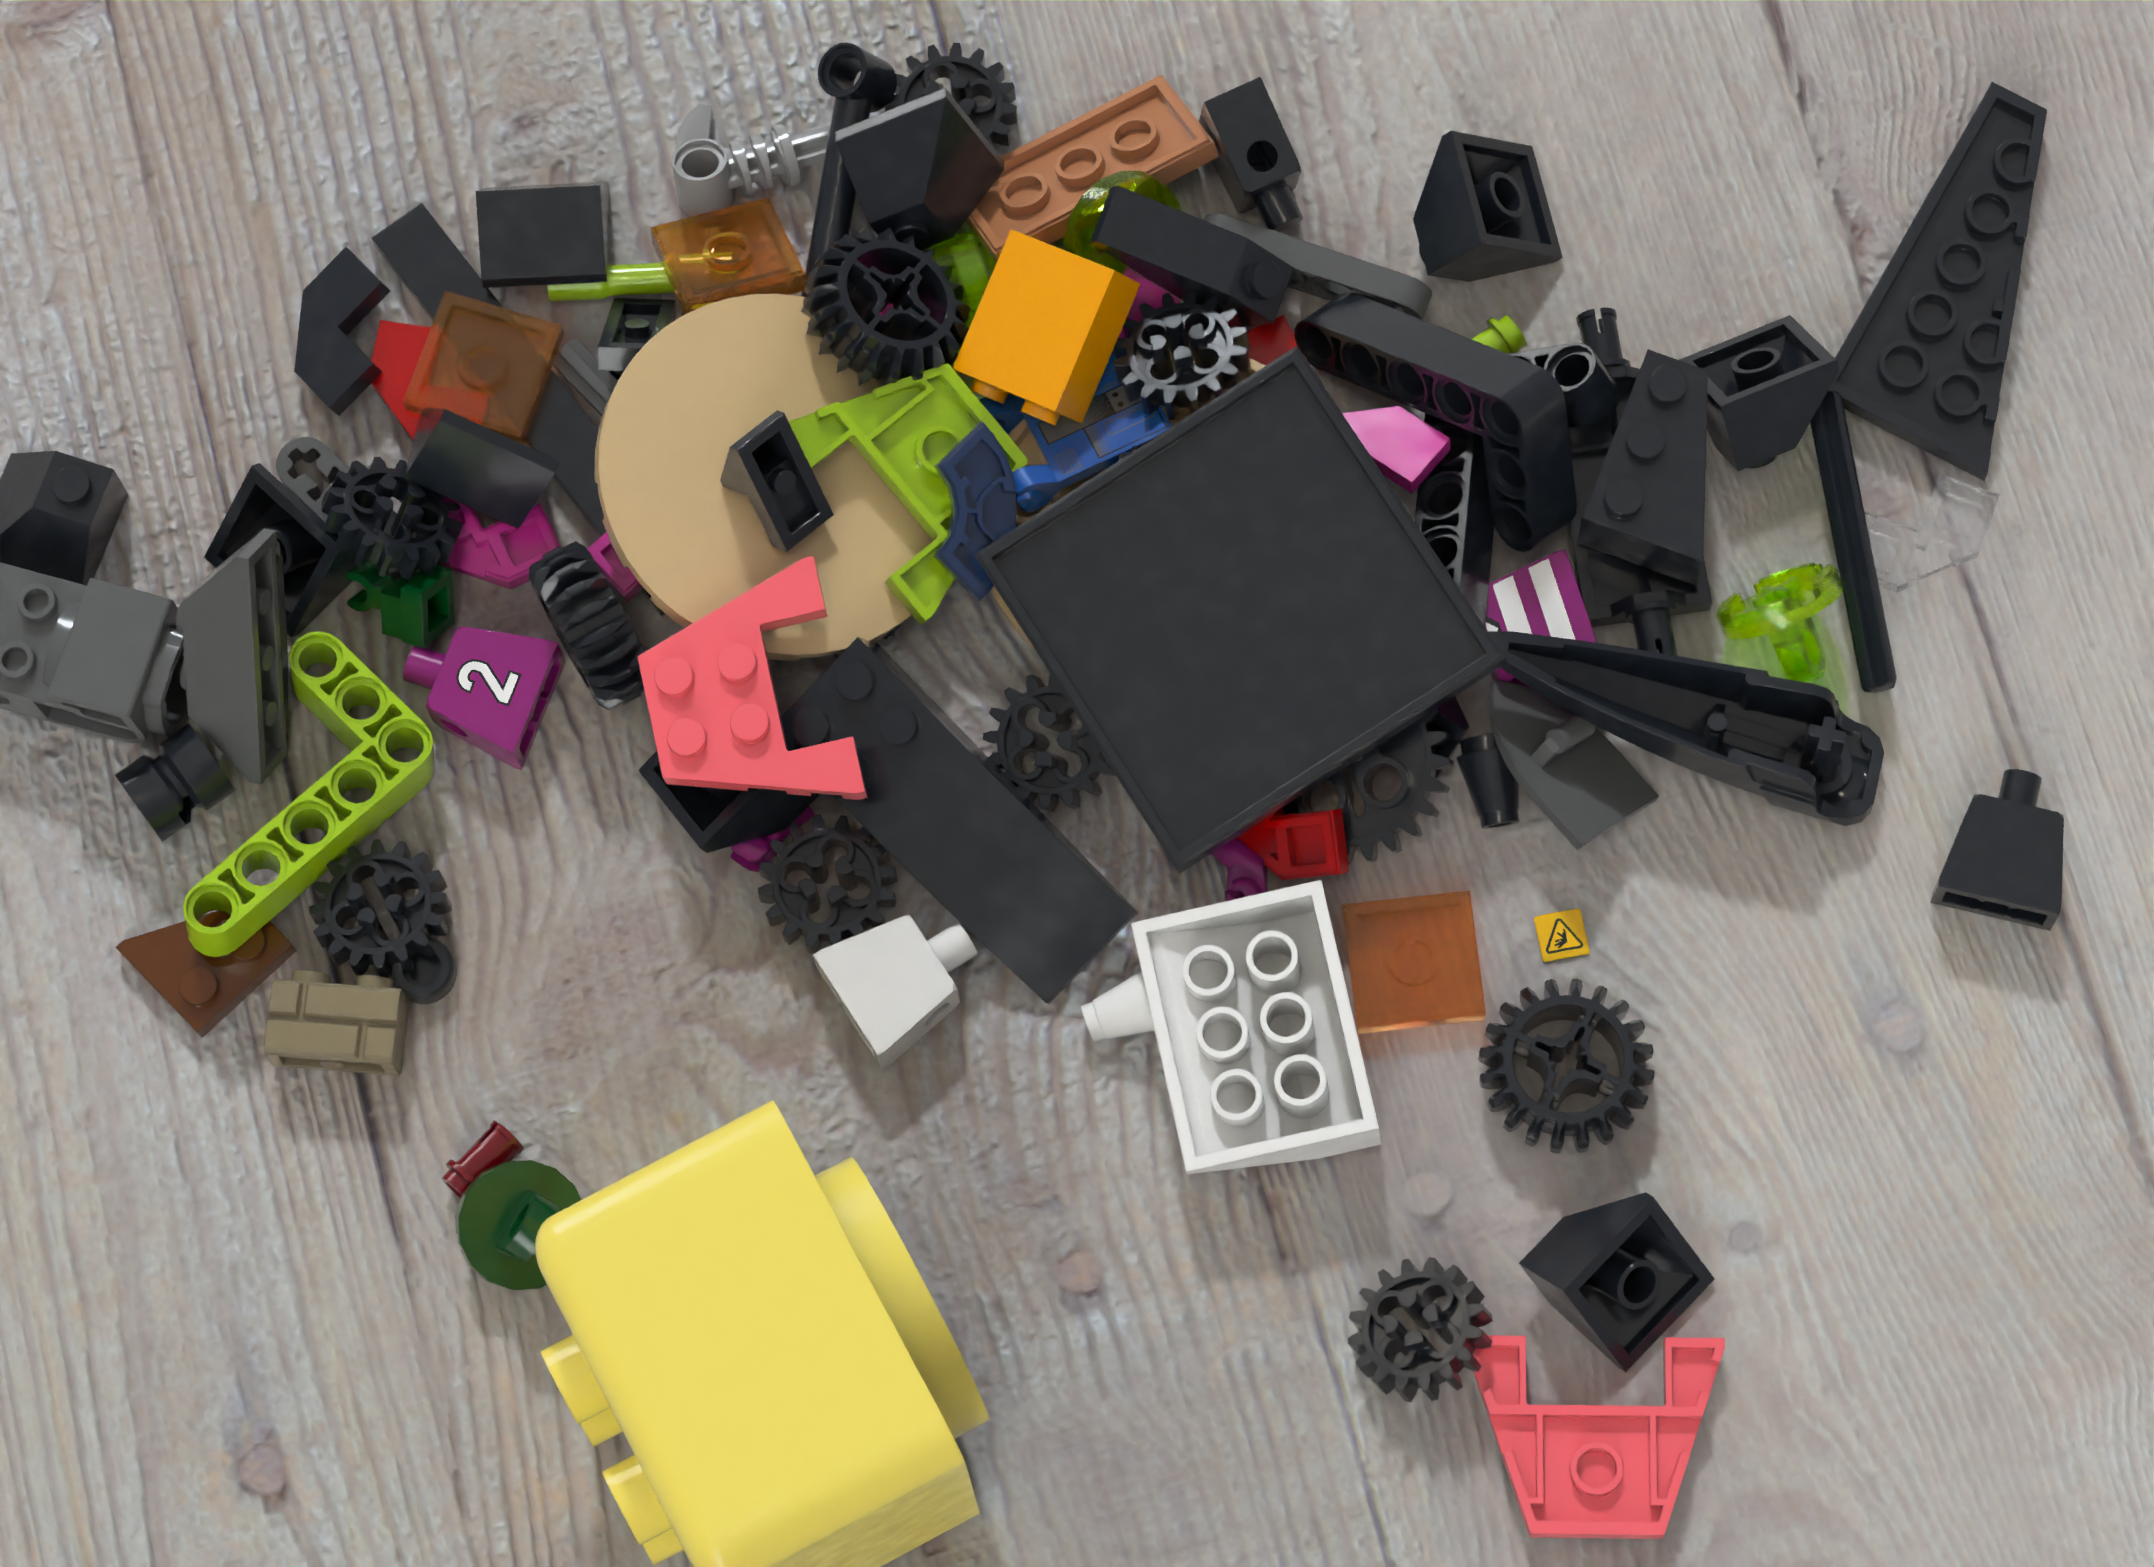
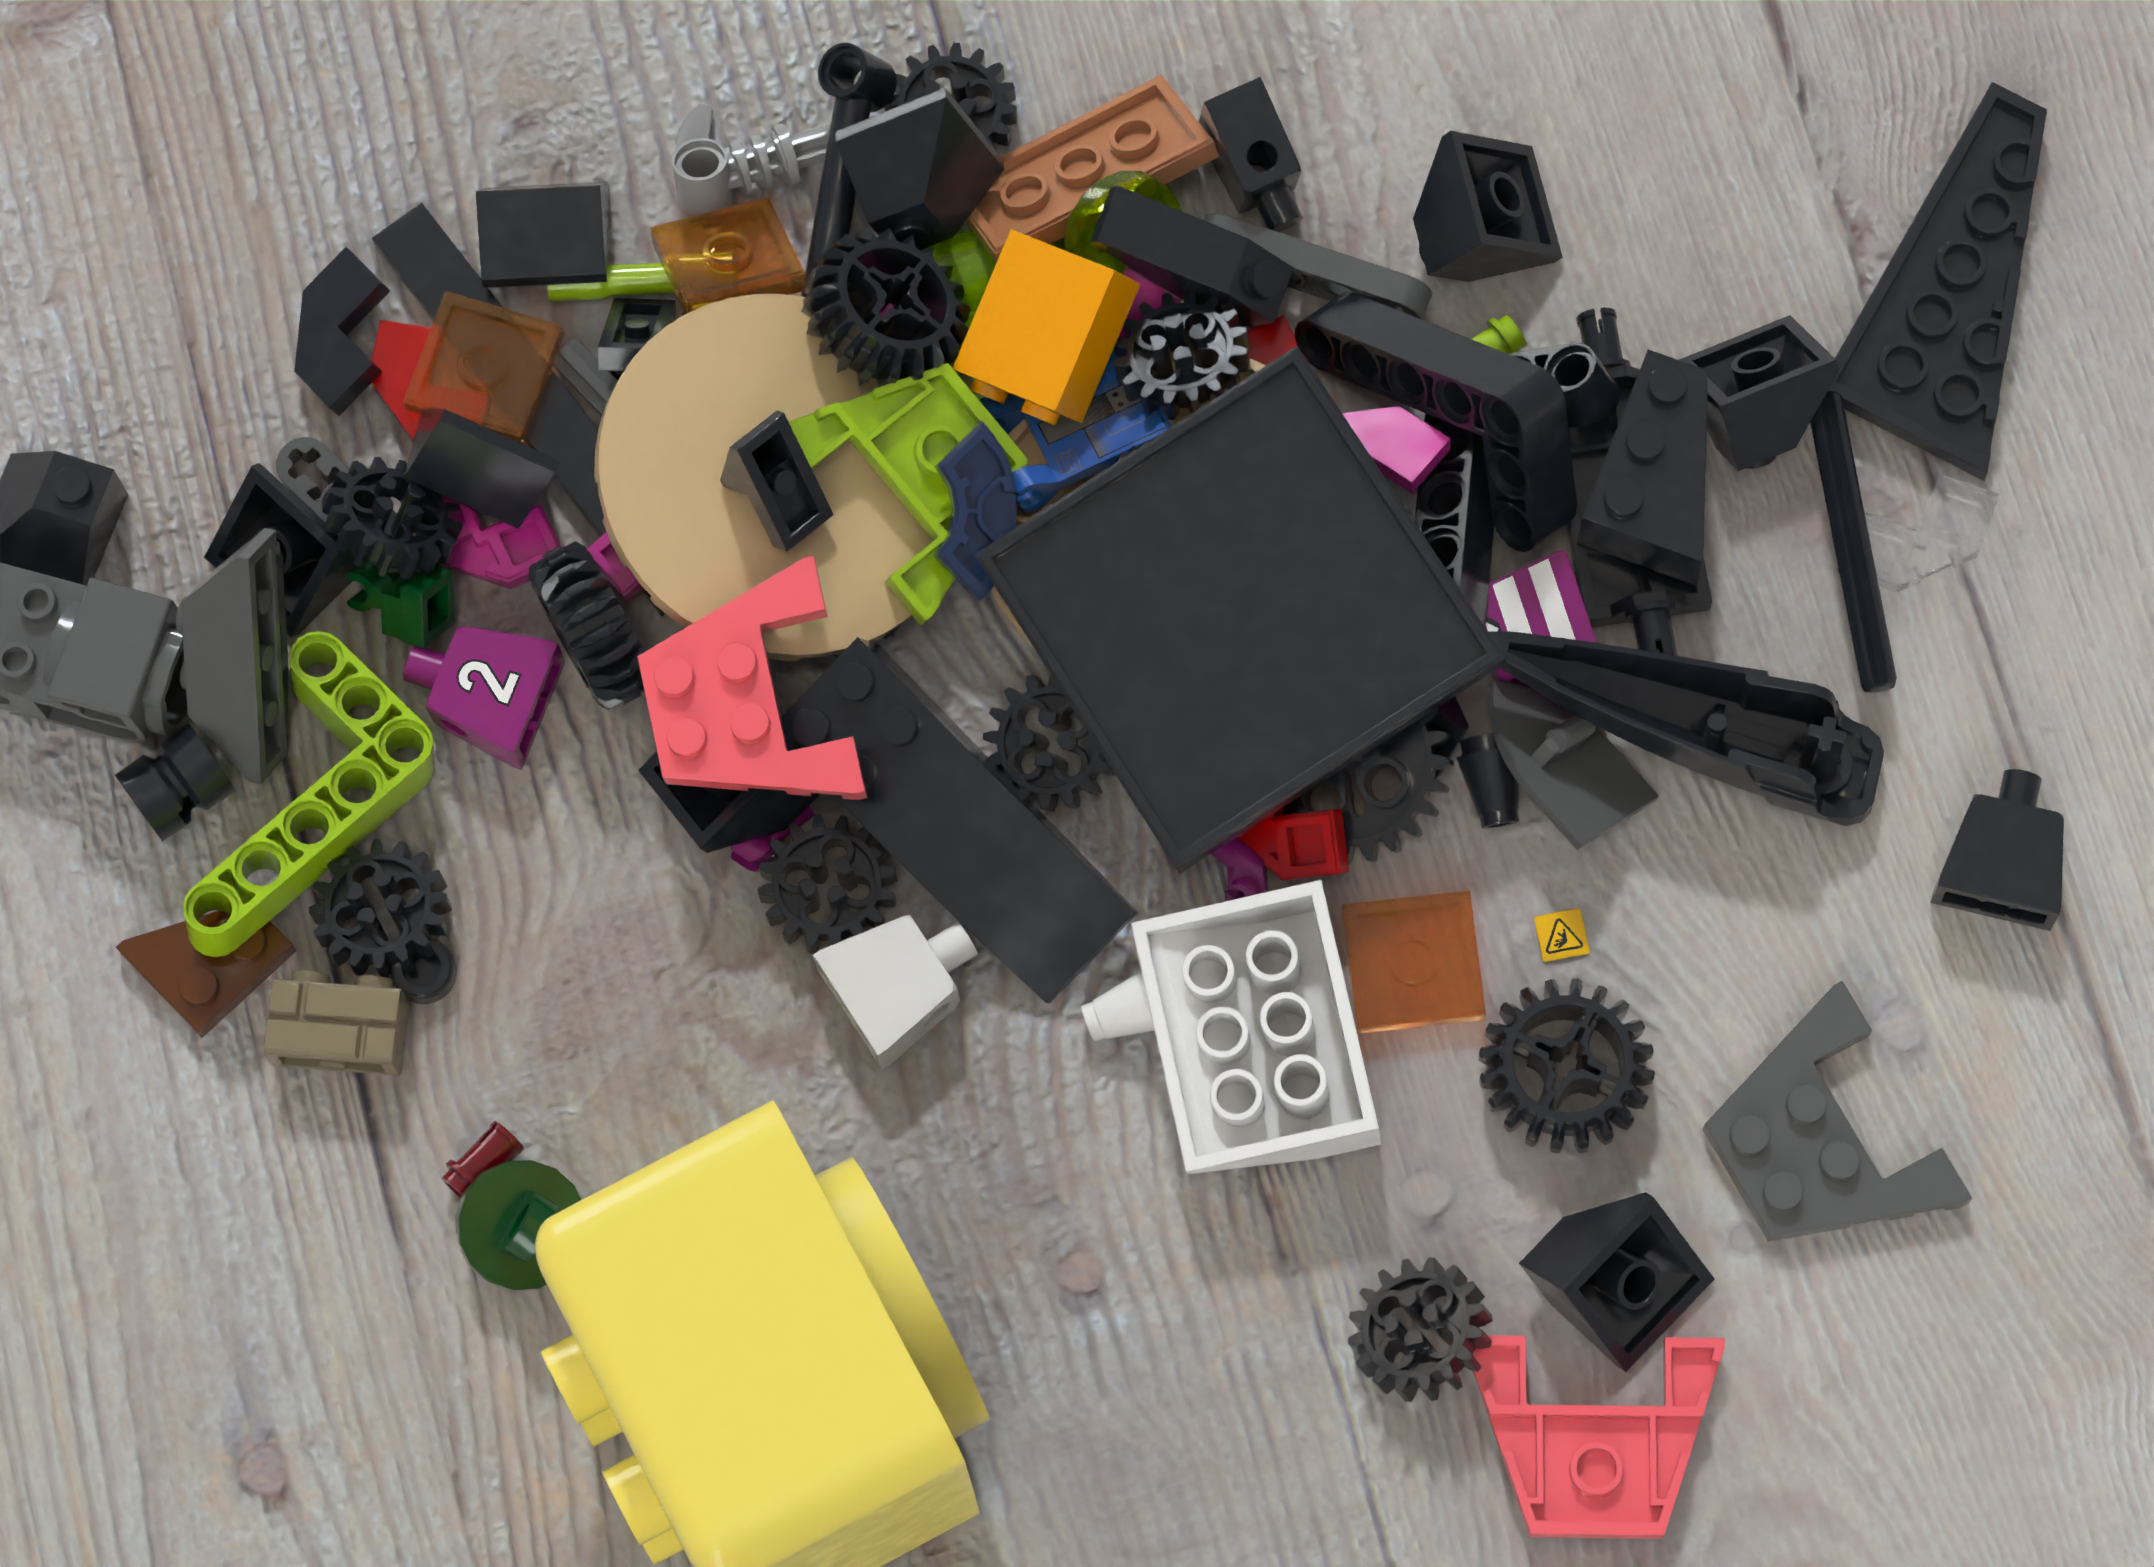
clear neon green tile [1716,563,1843,683] -> none
none -> dark grey wing [1703,981,1972,1242]

